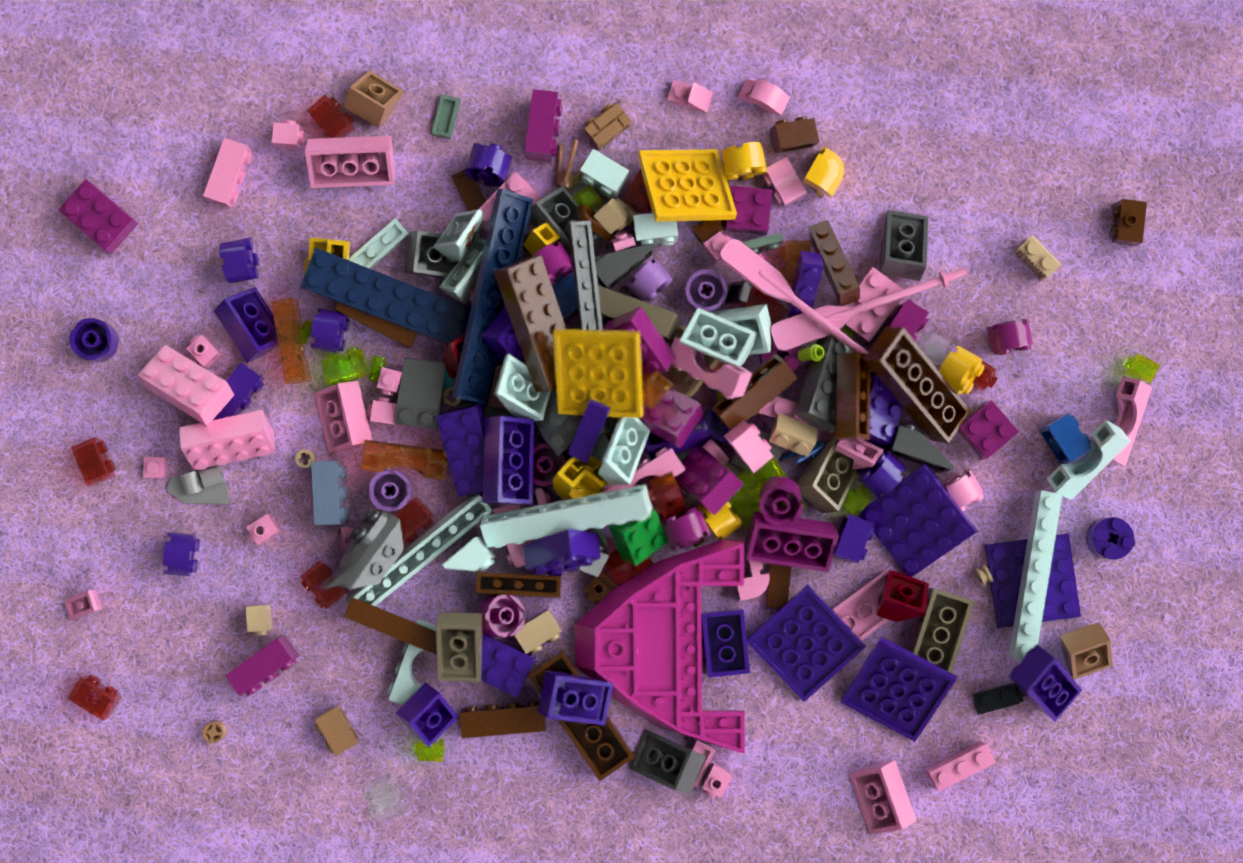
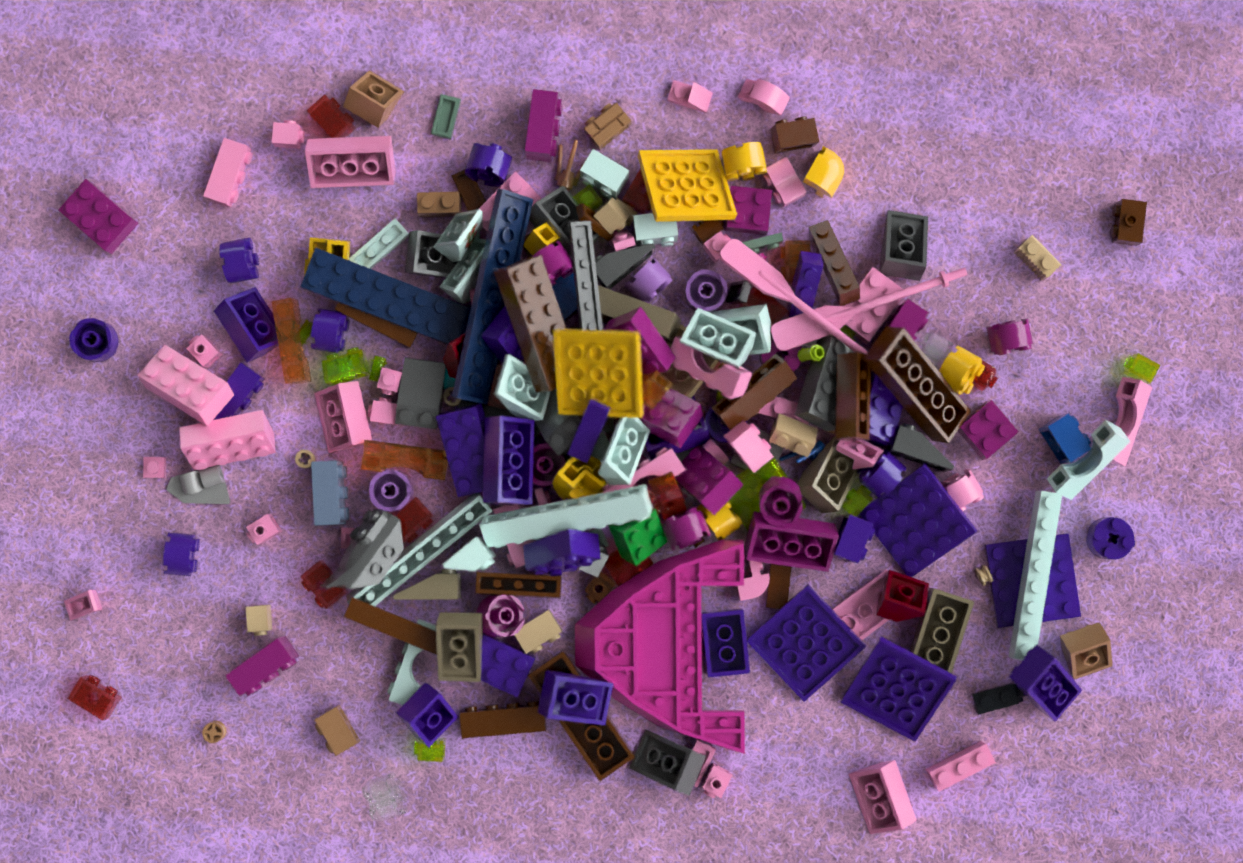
clear red brick [71,437,116,486] -> none
none -> dark tan slope [393,569,461,600]
none -> medium nougat brick [417,191,461,218]

